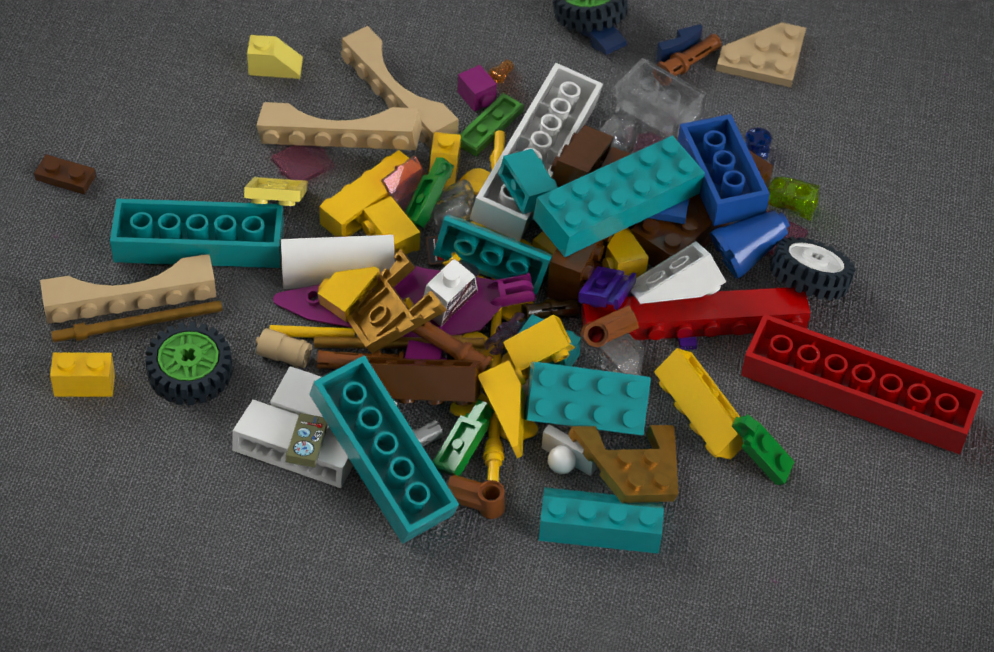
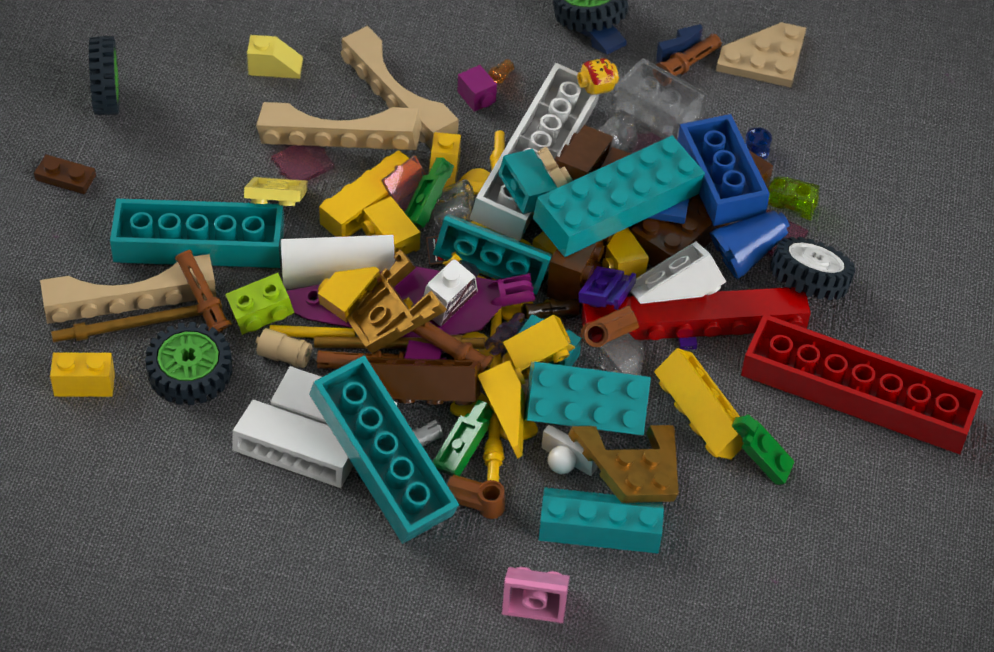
olive tile [286,413,328,468] -> none
bright green tile [459,93,524,156] -> none
none -> black wheel [89,36,120,115]
none -> dark orange pin [175,250,232,332]
none -> lime brick [225,273,294,335]
none -> bright pink slope [502,567,570,623]
none -> tan plate [537,146,573,188]
none -> yellow head [577,58,619,95]

